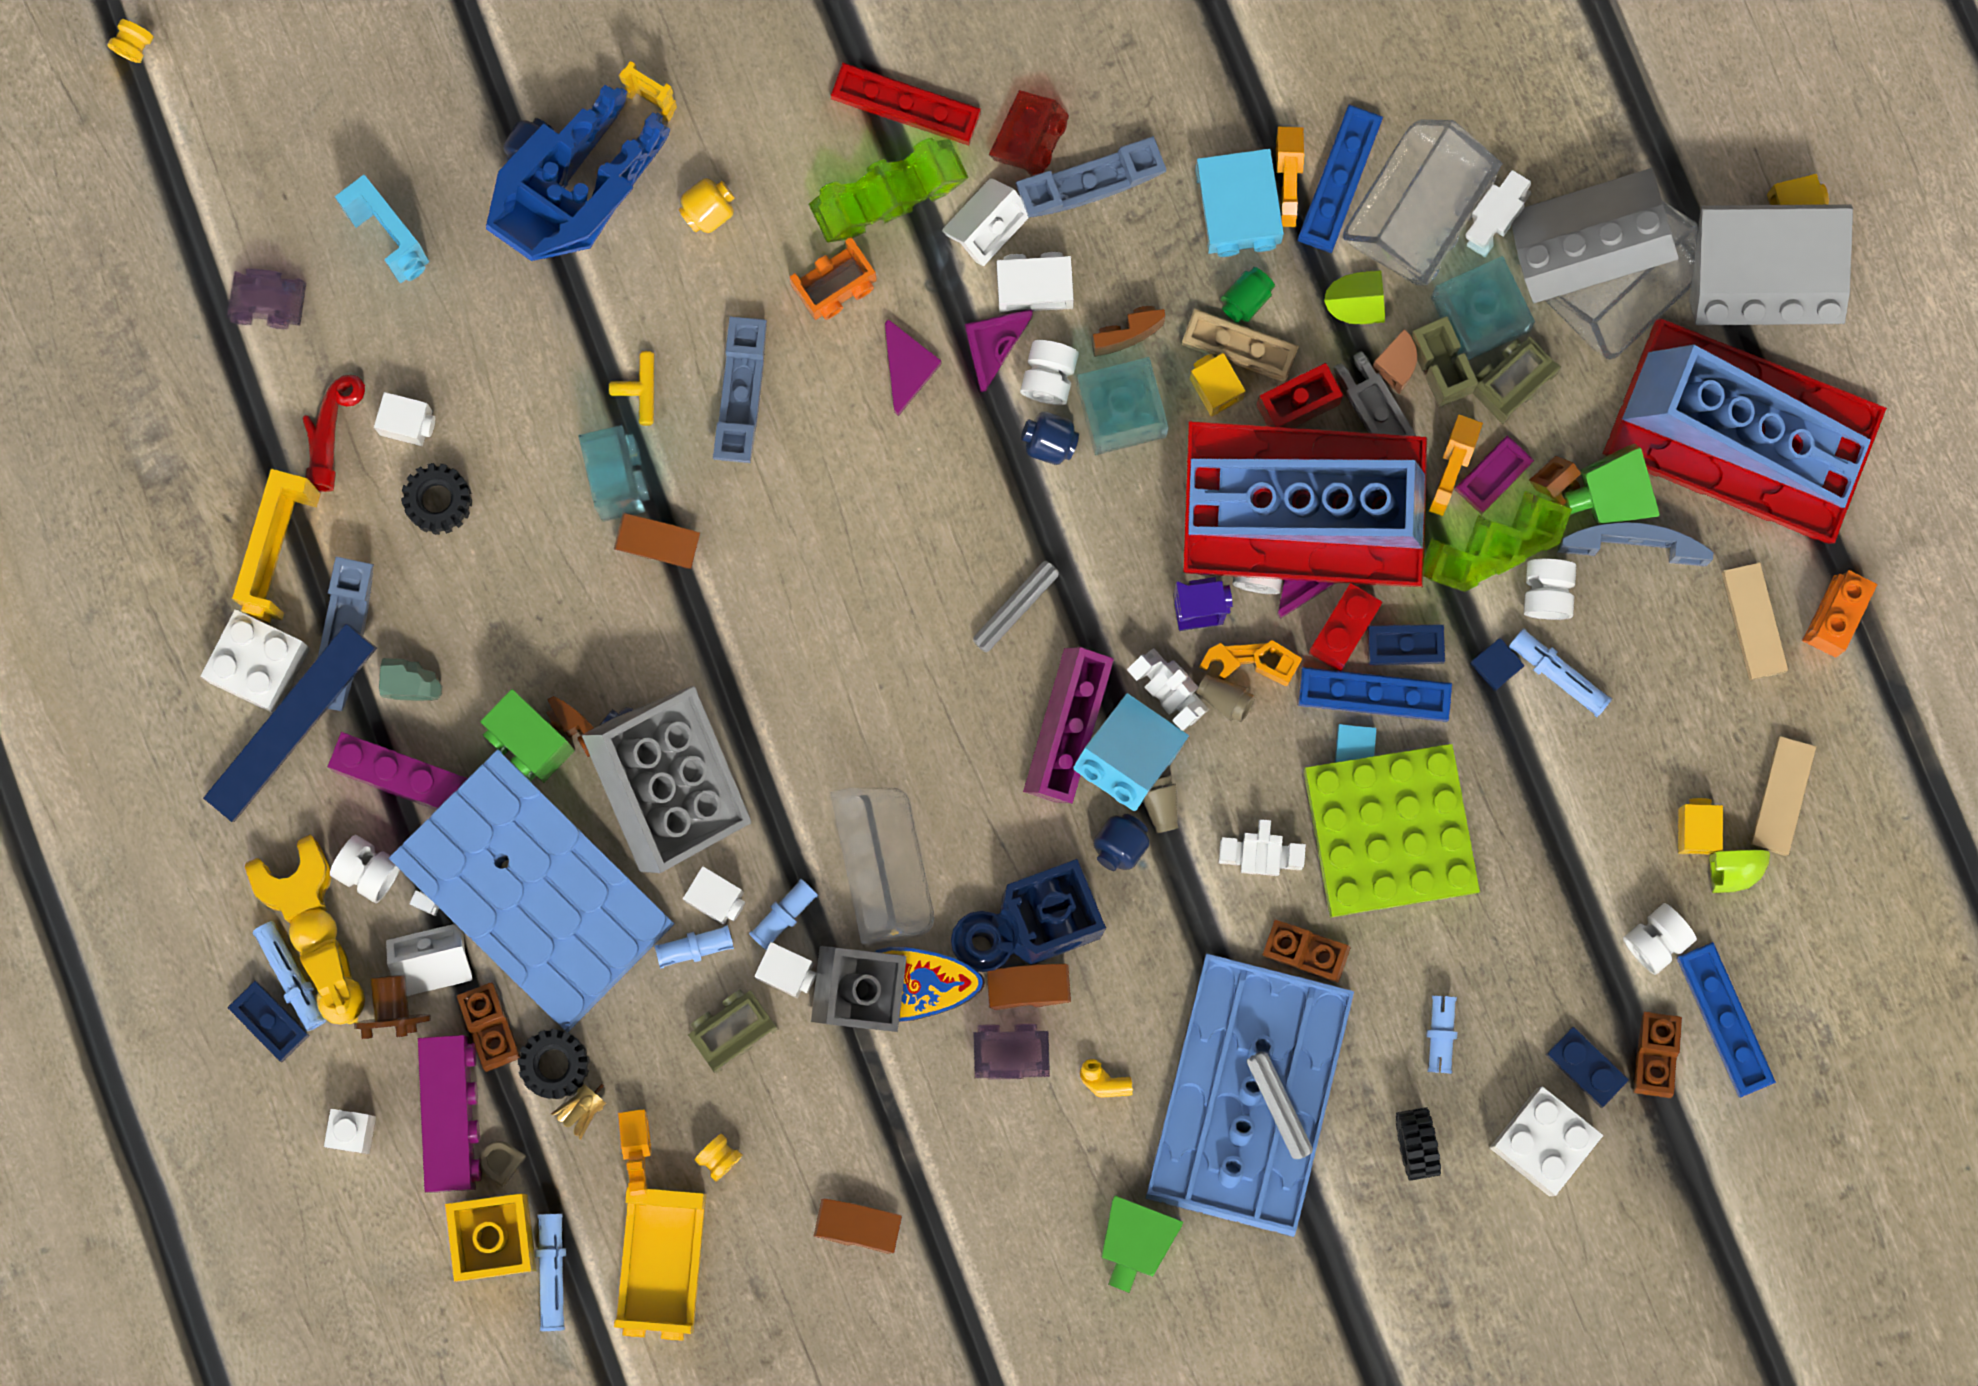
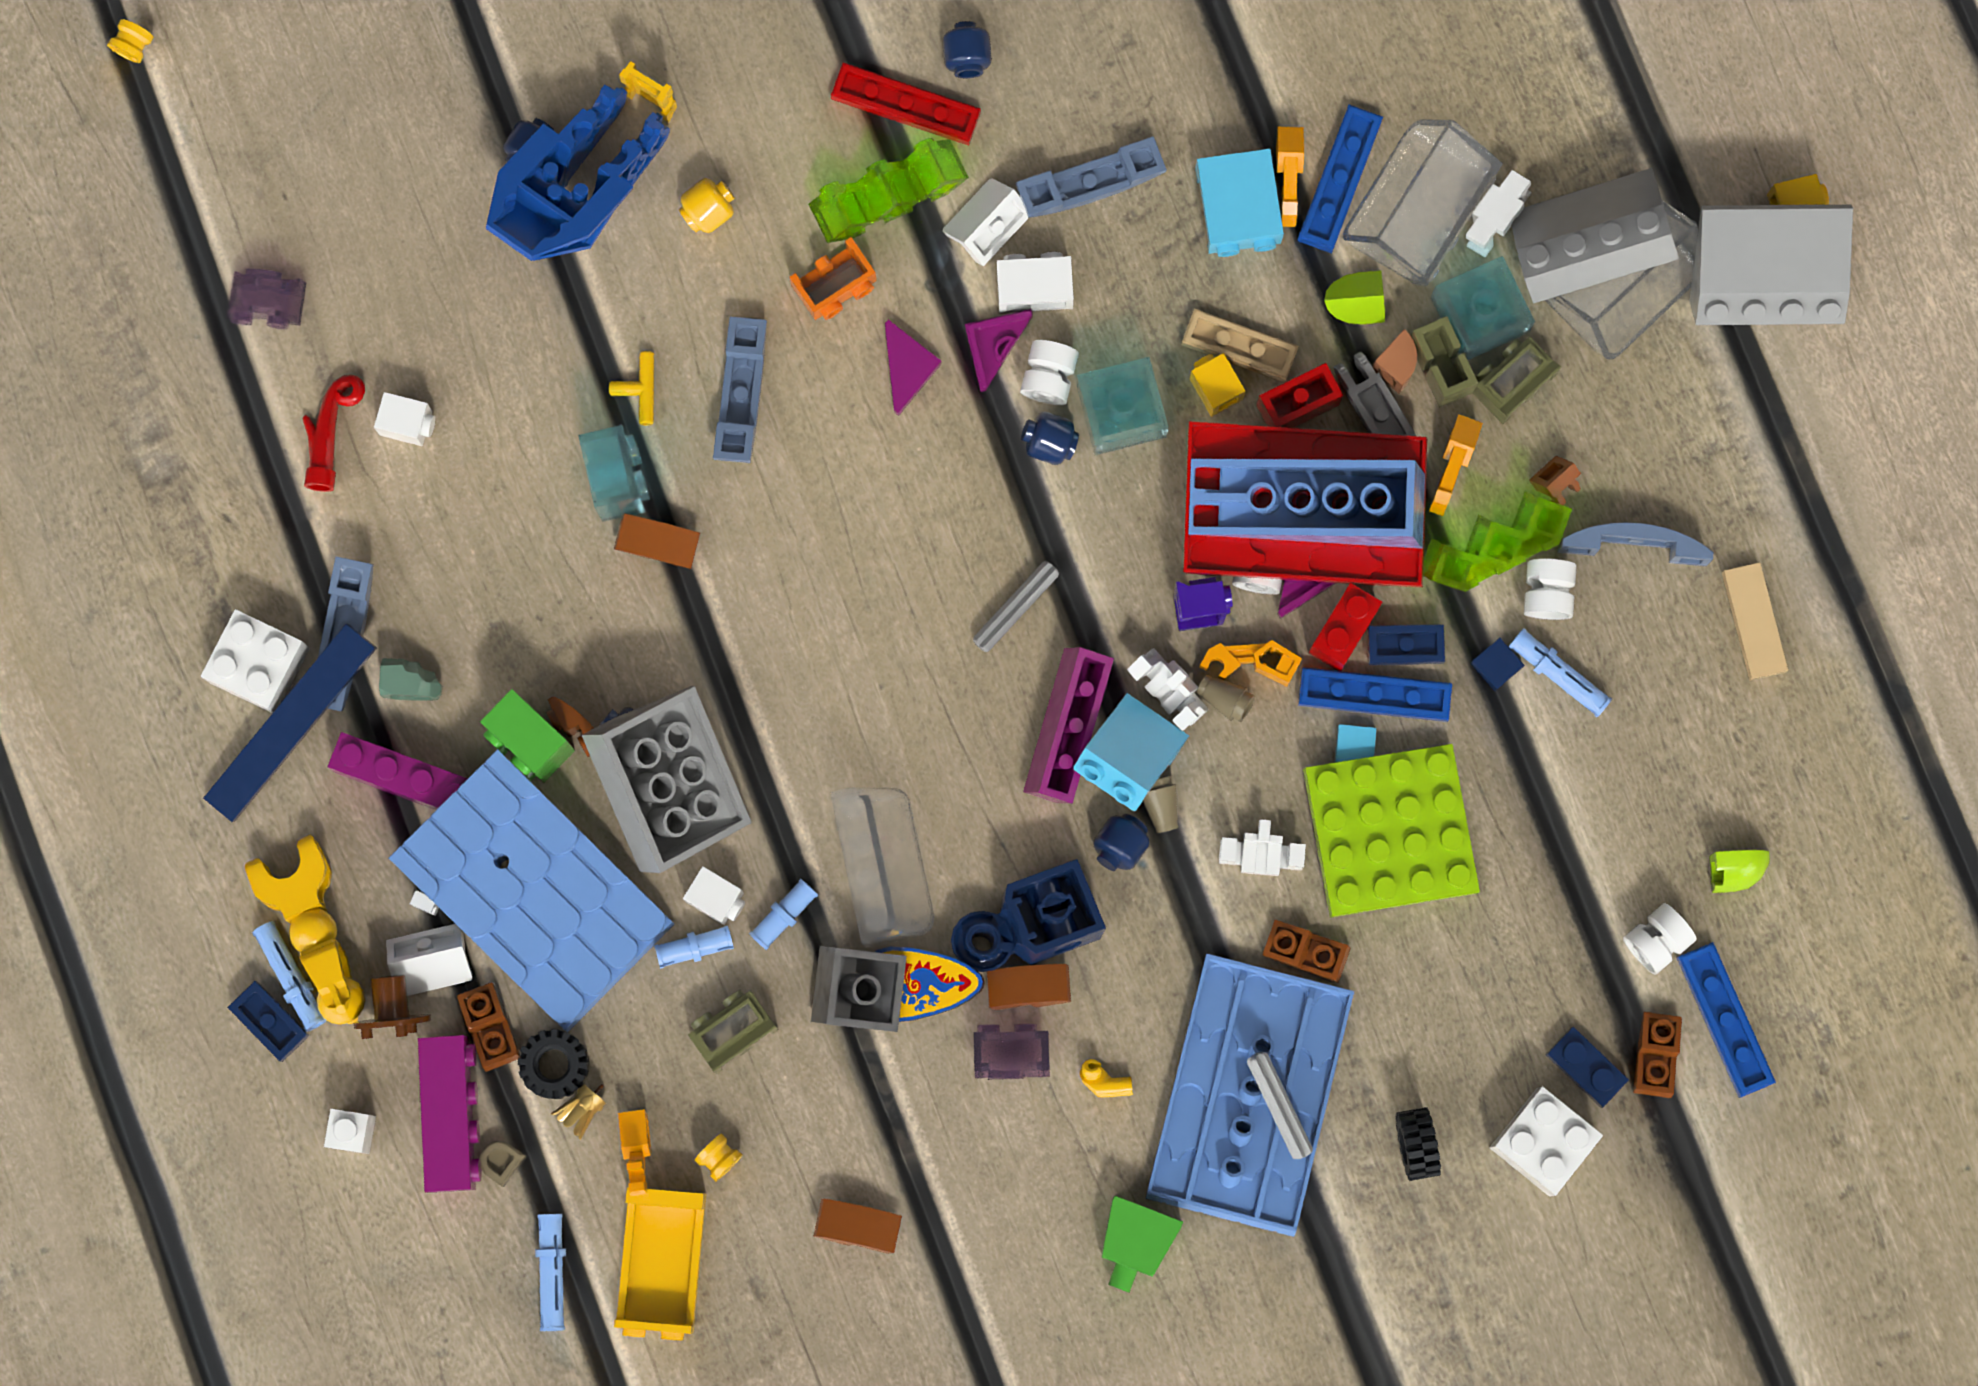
yellow panel [232,469,321,623] -> none
white wheel [330,834,400,903] -> none
medium azure panel [335,175,429,283] -> none
black tyre [401,463,473,535] -> none
yellow brick [445,1193,537,1282] -> none
white brick [754,942,817,998] -> none
clear red bracket [989,90,1069,177] -> none
dark orange slope [1092,306,1165,357] -> none
green brick [1221,267,1275,322] -> none
light blue pin [1427,996,1458,1074] -> none
magenta tile [1455,435,1534,515] -> none
bright green torso [1564,443,1660,524] -> none
piece [1602,319,1887,544] -> none
yellow brick [1678,798,1723,855] -> none
tan tile [1750,737,1816,856] -> none
orange window [1802,570,1878,658] -> none
none -> dark blue head [943,21,992,79]

